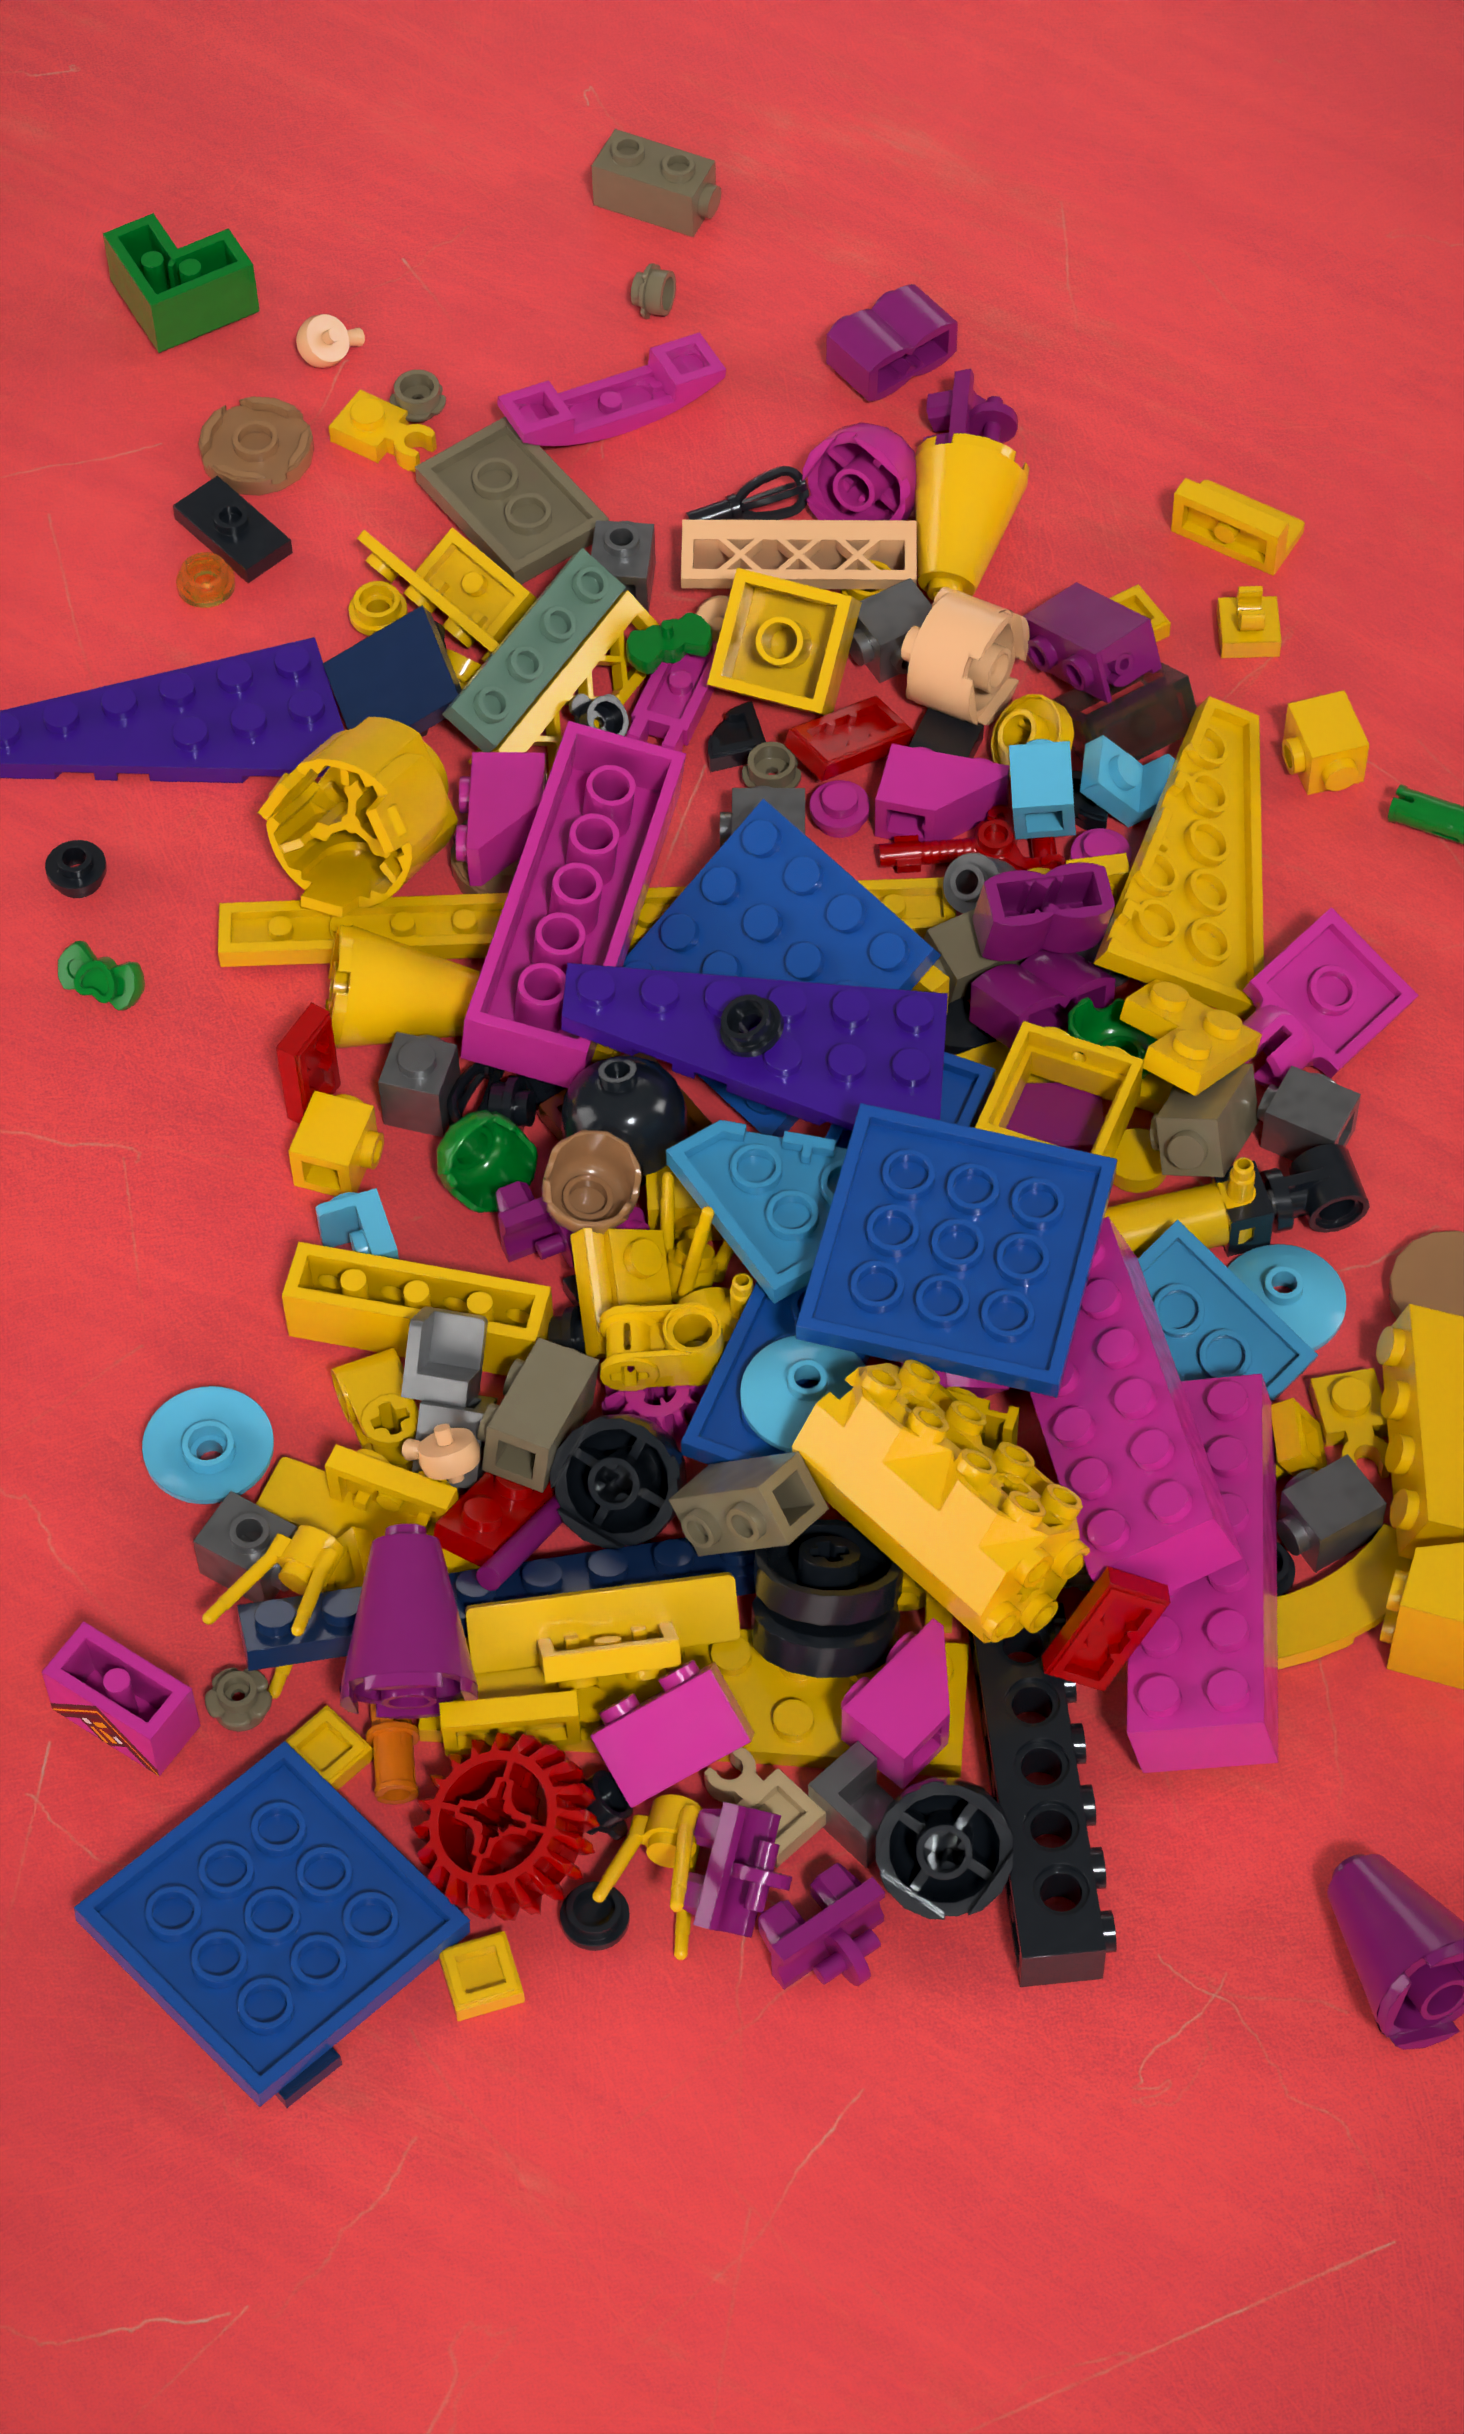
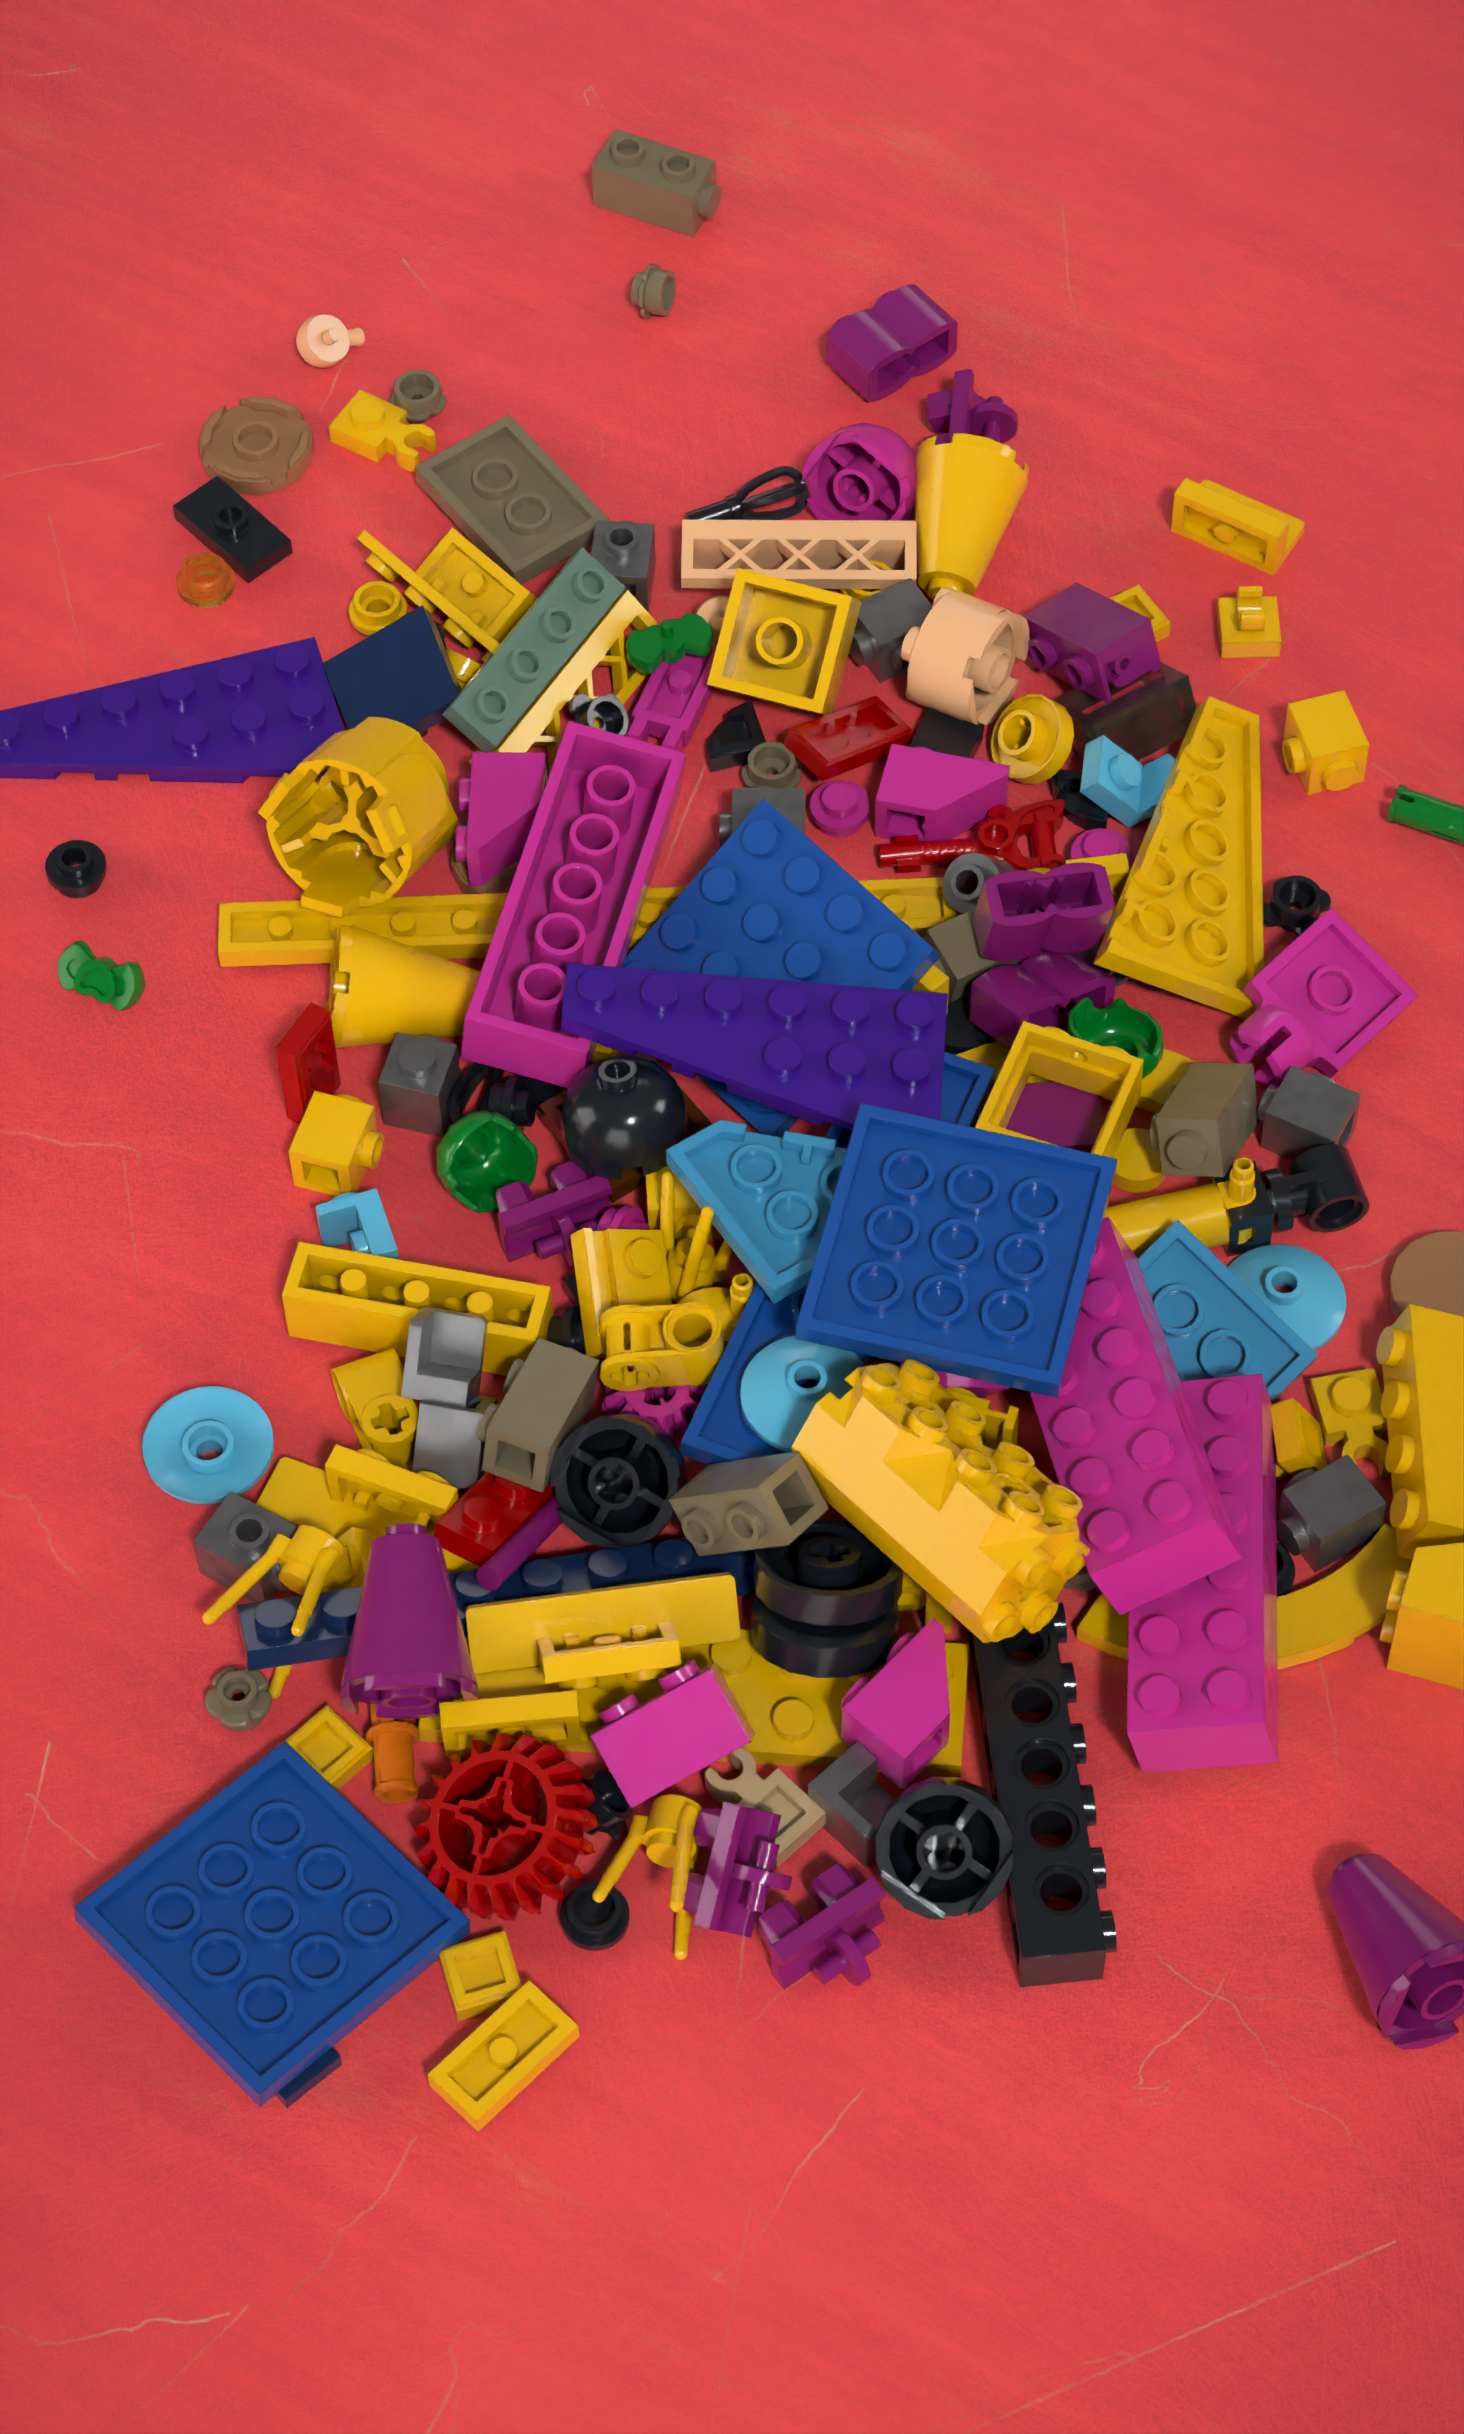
dark pink brick [42,1622,201,1777] -> none
green brick [103,213,260,353] -> none
light nougat piece [402,1424,480,1484] -> none
dark pink slope [497,332,726,446] -> none
medium nougat hair [542,1130,642,1234] -> none
black plate [720,994,784,1057] -> none
medium azure brick [1009,739,1076,840] -> none
red plate [1042,1566,1171,1692] -> none
yellow plate [1119,979,1262,1096] -> none
none -> yellow plate [427,1980,580,2132]
none -> black plate [1263,875,1331,937]

